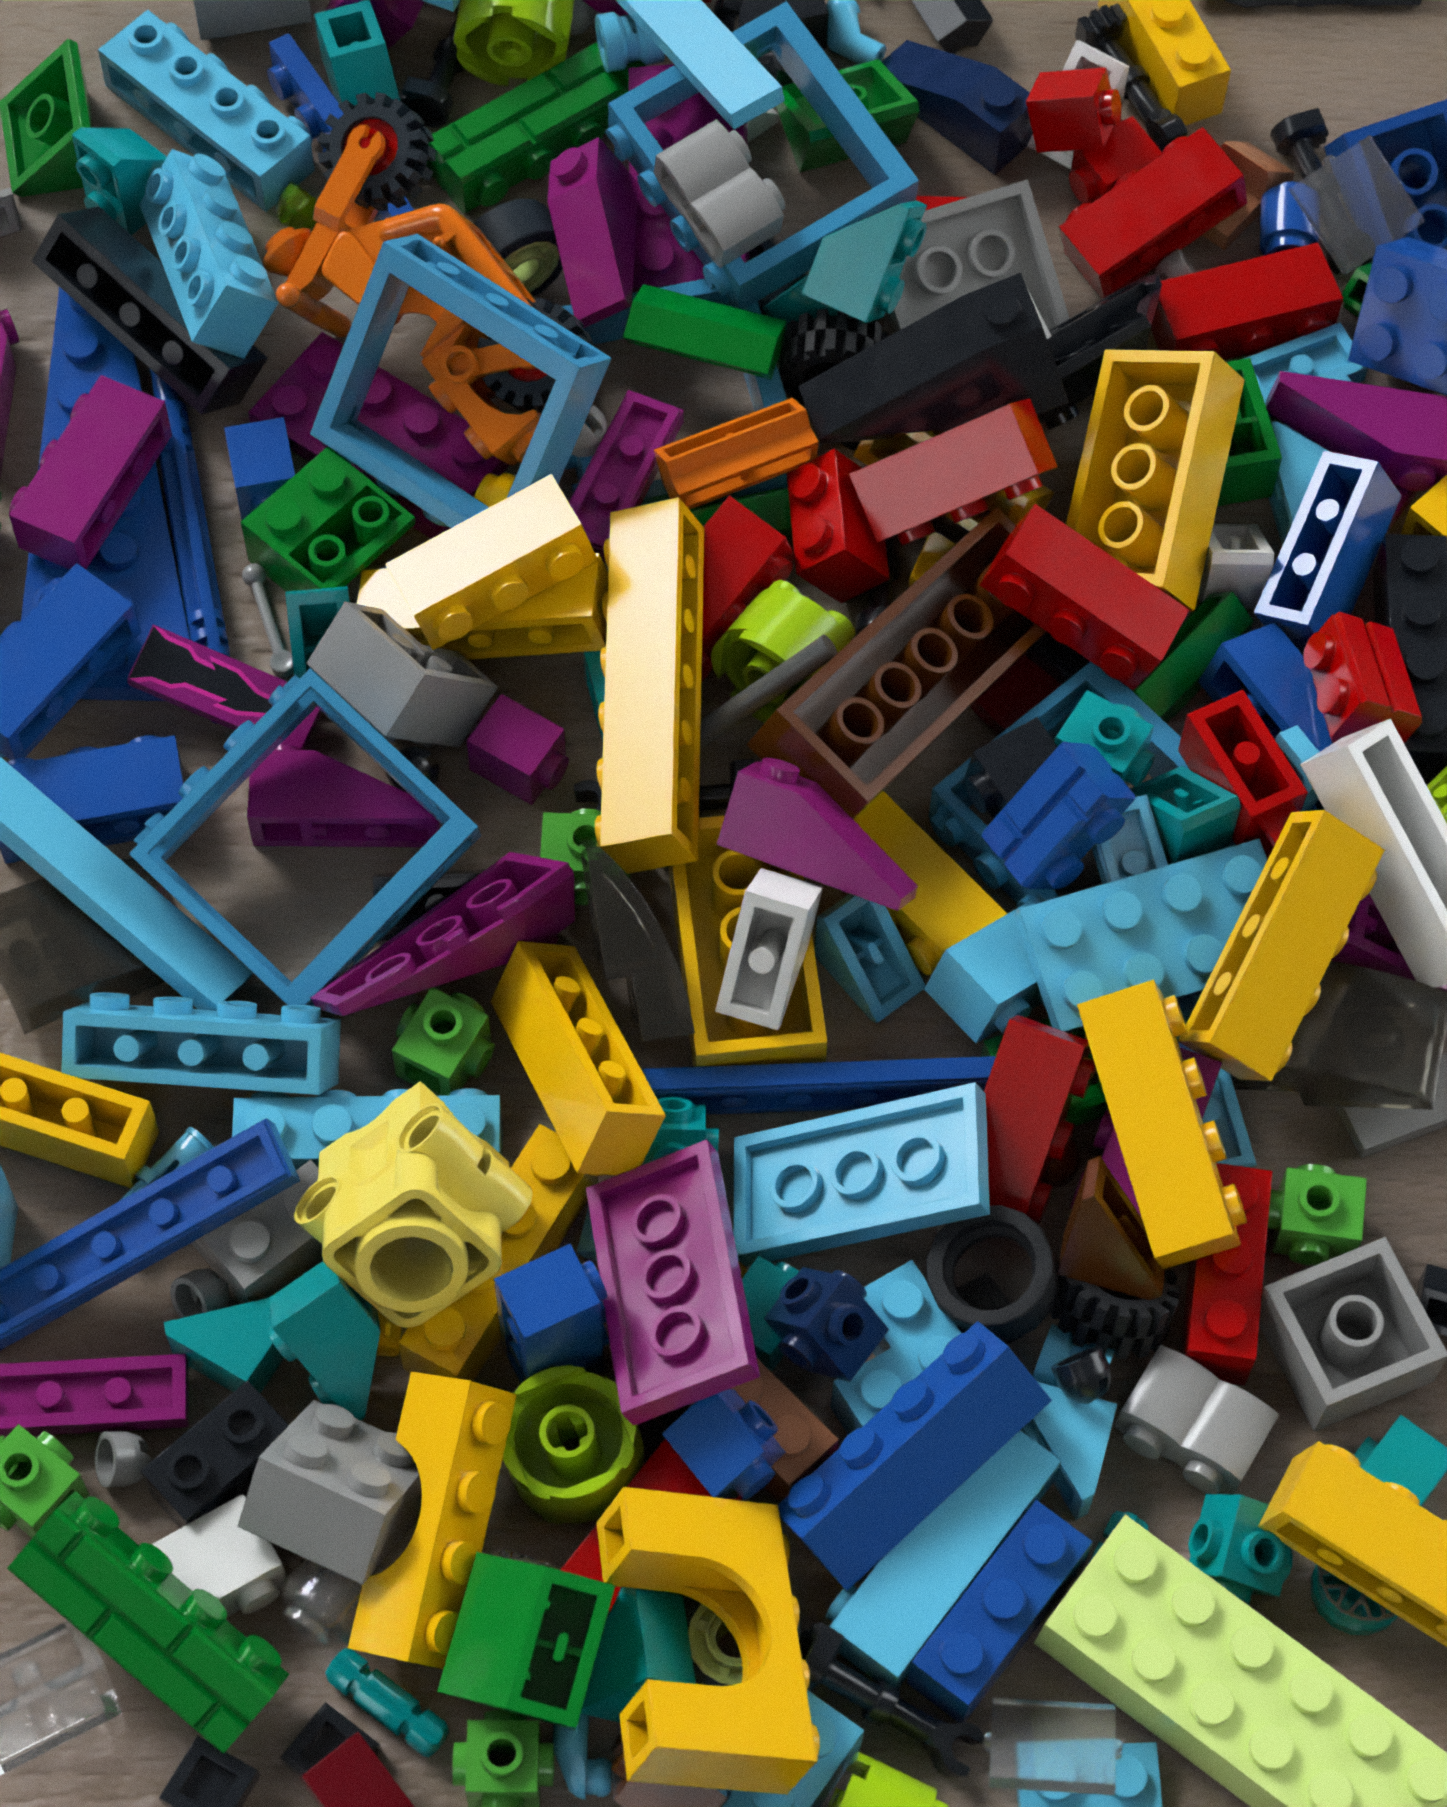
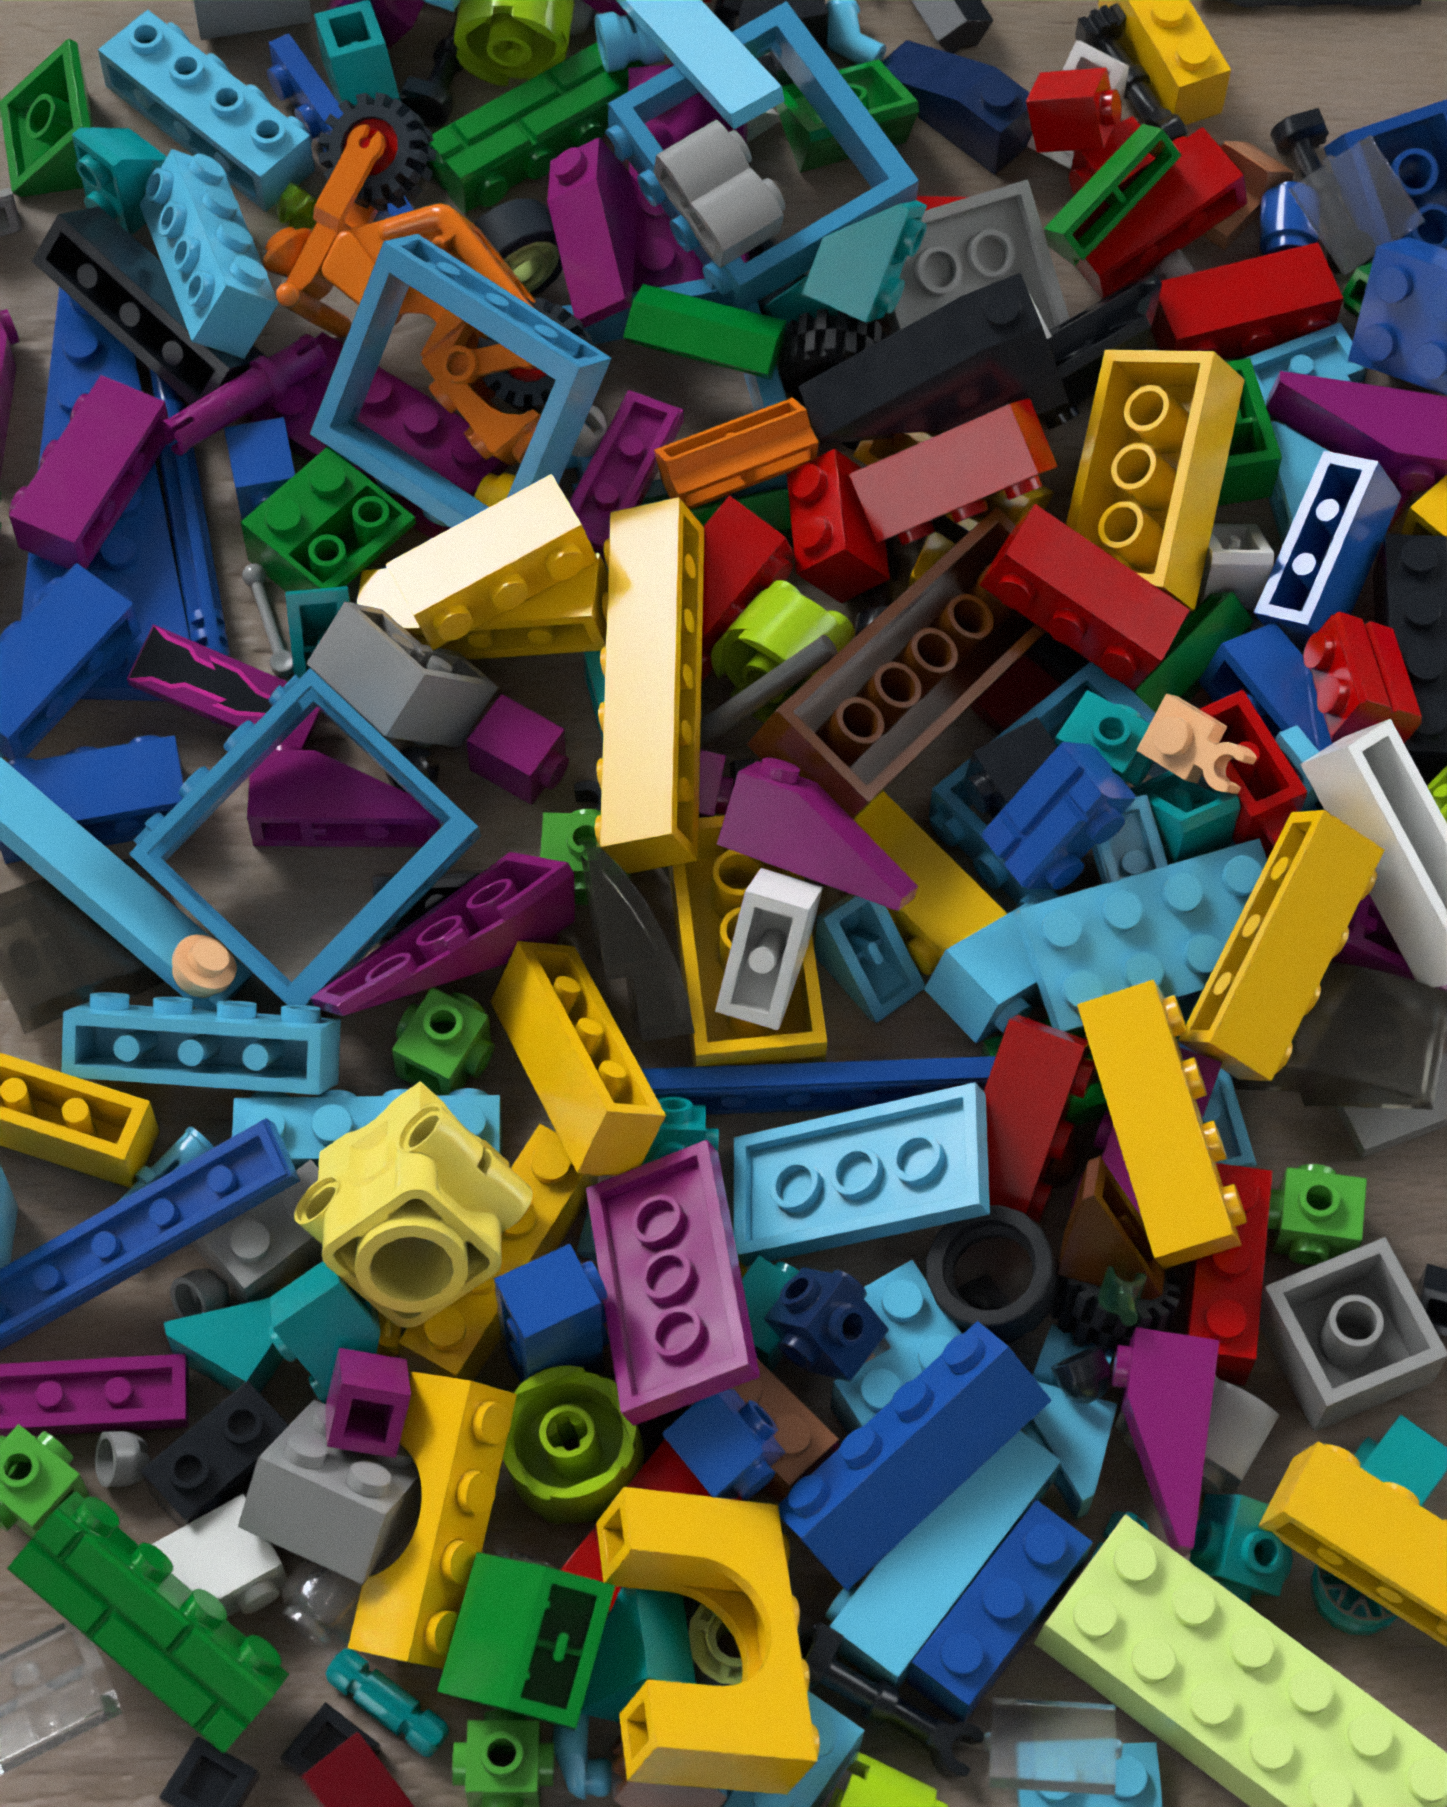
none -> magenta pin [159,333,327,456]
none -> light nougat plate [172,935,237,998]
none -> magenta brick [325,1348,411,1458]
none -> magenta plate [699,750,734,818]
none -> green piece [1044,124,1182,266]
none -> clear green hand [1097,1266,1147,1326]
none -> magenta slope [1112,1327,1219,1556]
none -> light nougat plate [1136,694,1257,794]

